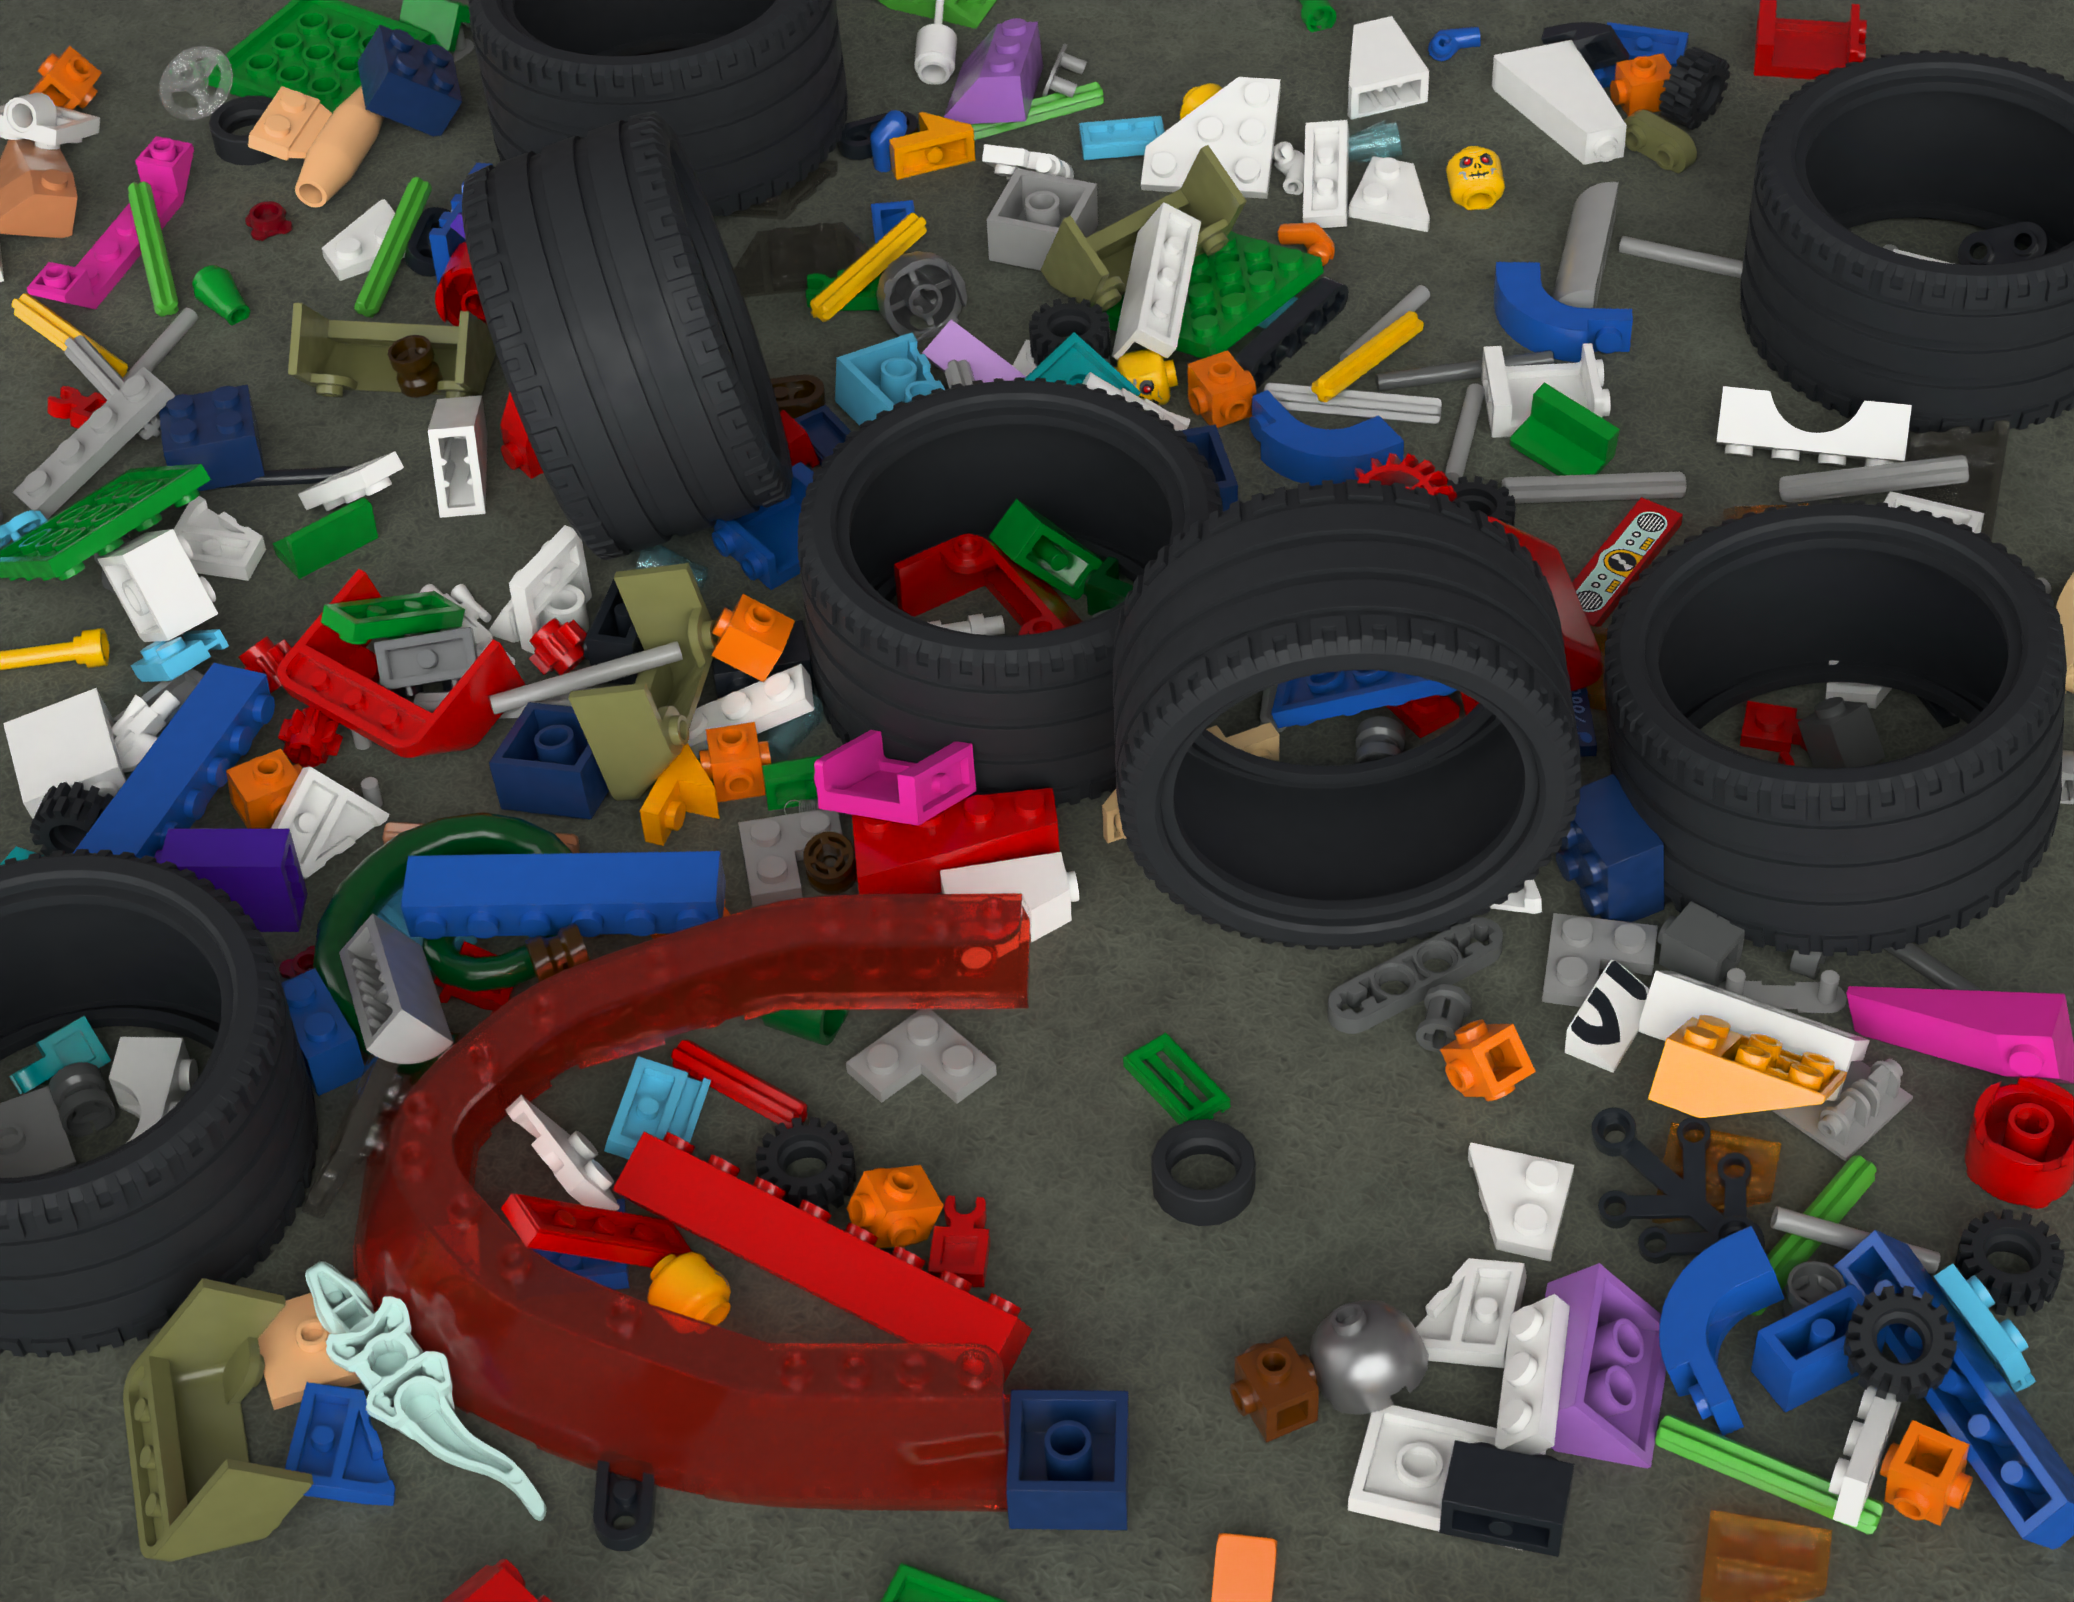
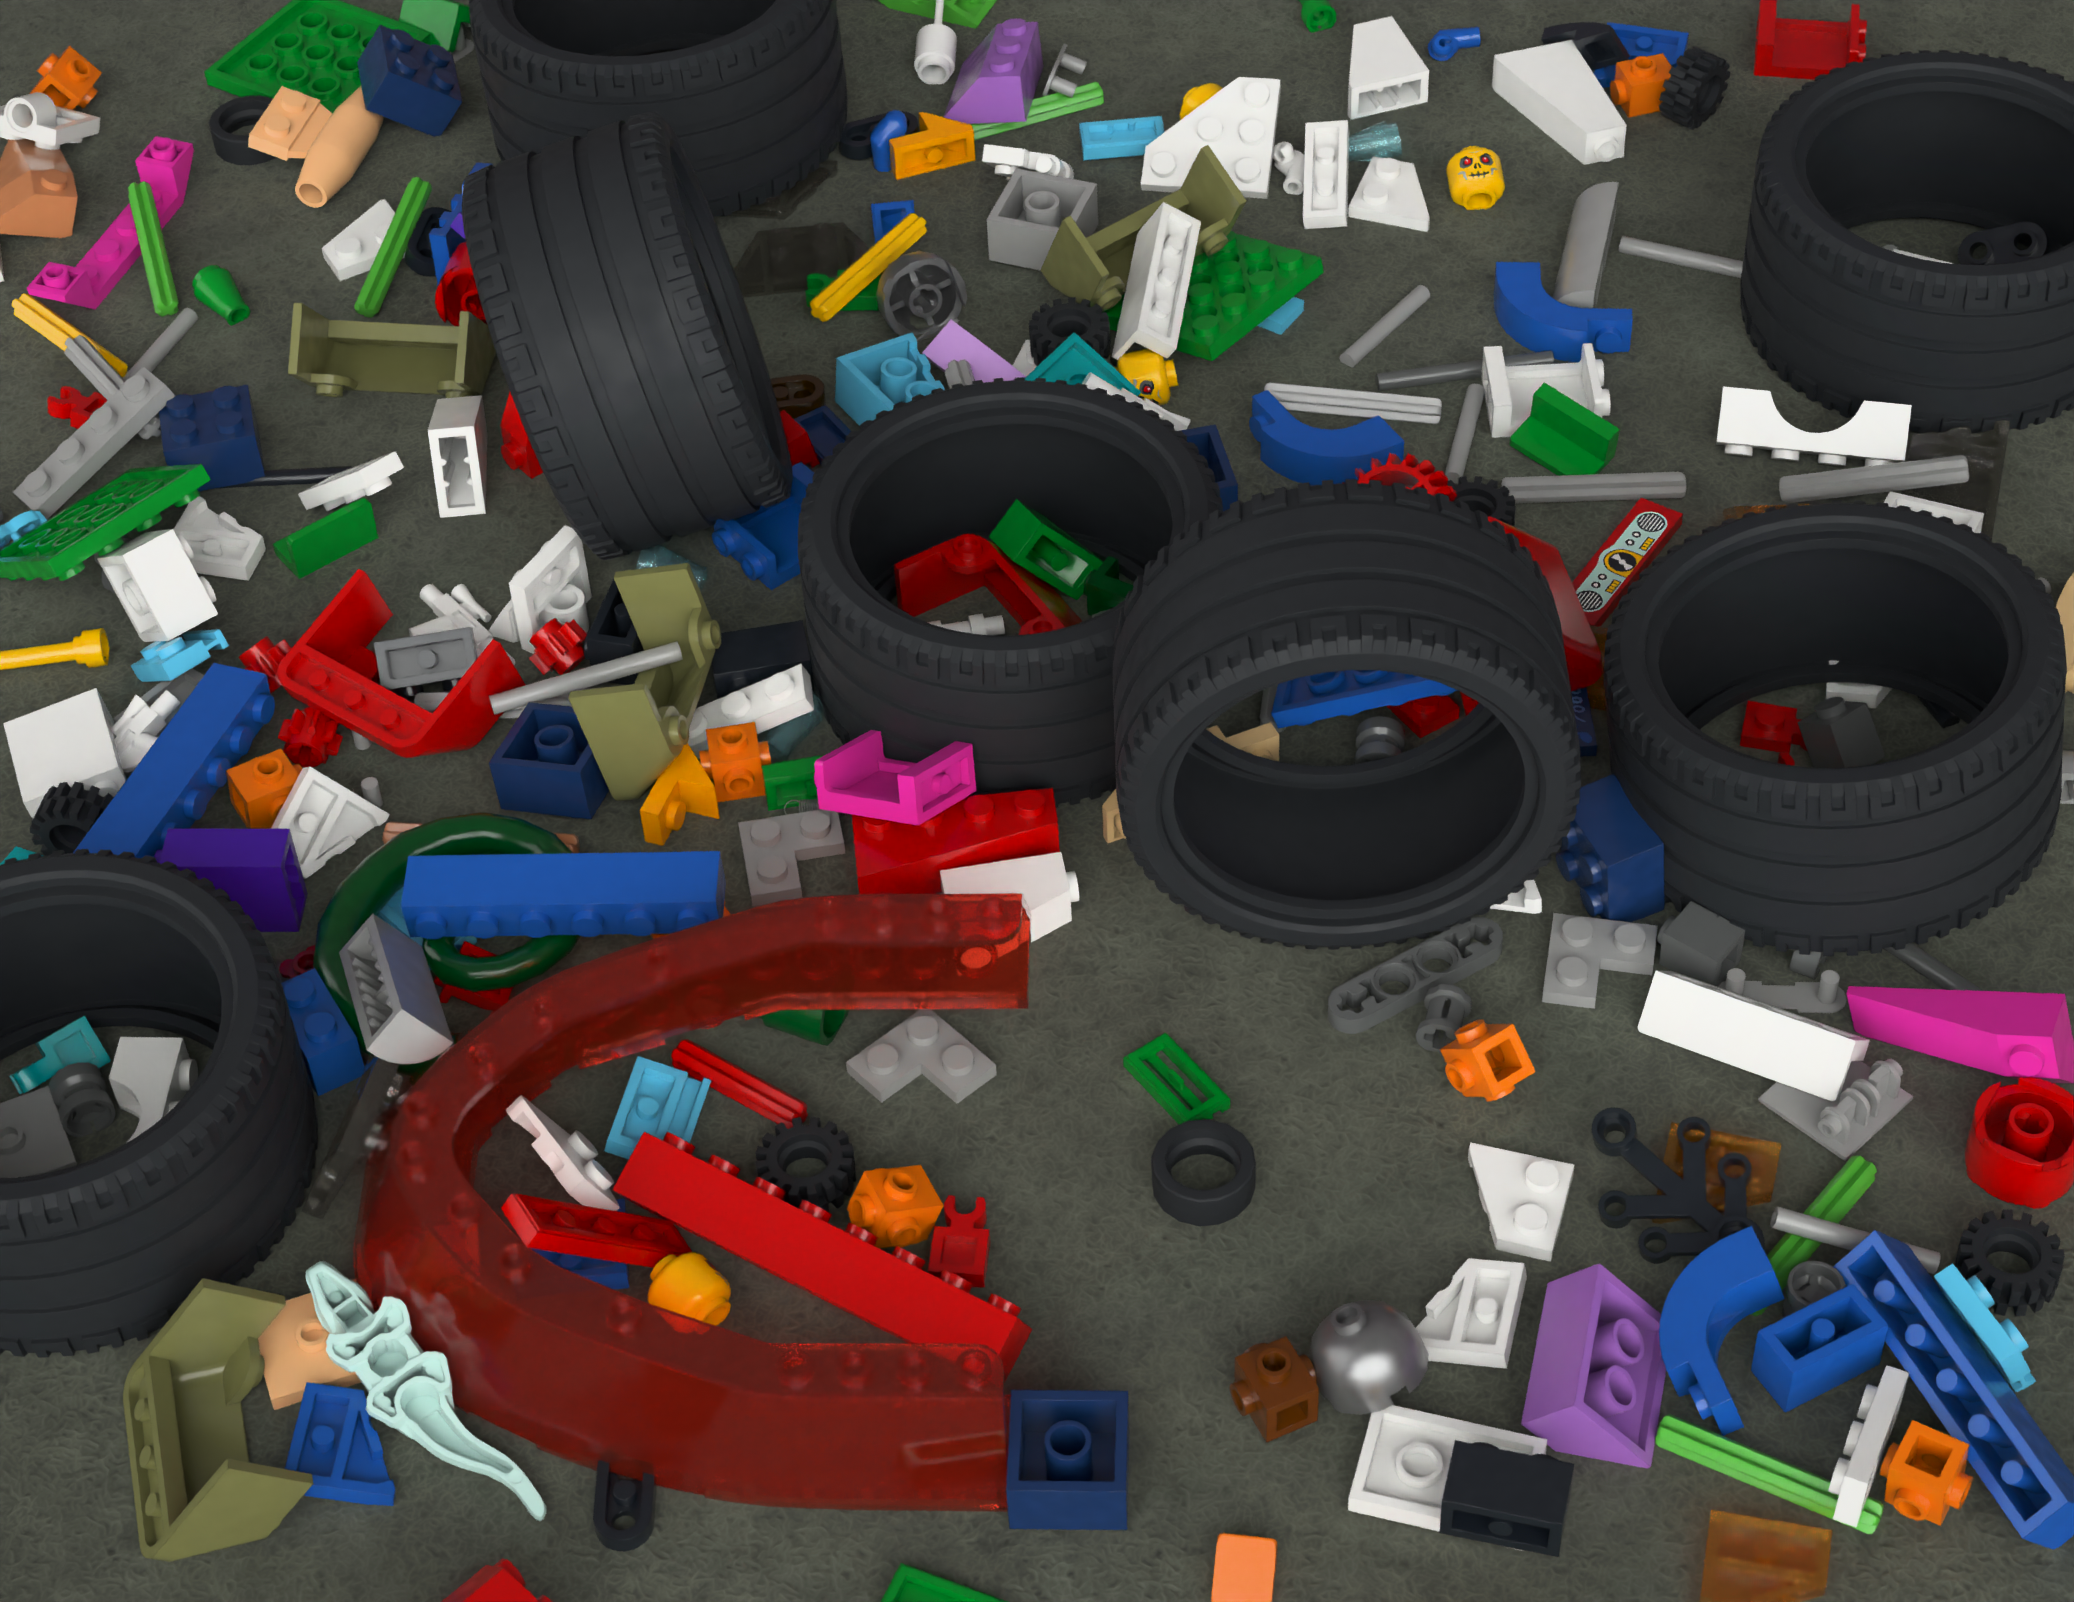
clear piece [159,46,233,120] -> none
dark red plate [245,201,292,241] -> none
green plate [321,591,465,644] -> none
dark brown wheel [387,335,443,398] -> none
dark brown wheel [525,923,593,990] -> none
orange brick [711,594,795,682] -> none
dark brown wheel [803,832,857,895] -> none
orange brick [1188,350,1257,428] -> none
black beam [1235,277,1349,389] -> none
orange arm [1278,223,1335,266] -> none
yellow axle [1311,311,1424,402] -> none
white plate [1494,1294,1570,1455] -> none
white slope [1564,959,1650,1073] -> none
olive plate [1624,109,1697,174] -> none
light orange slope [1648,1015,1847,1118] -> none
black tyre [1844,1285,1957,1402] -> none

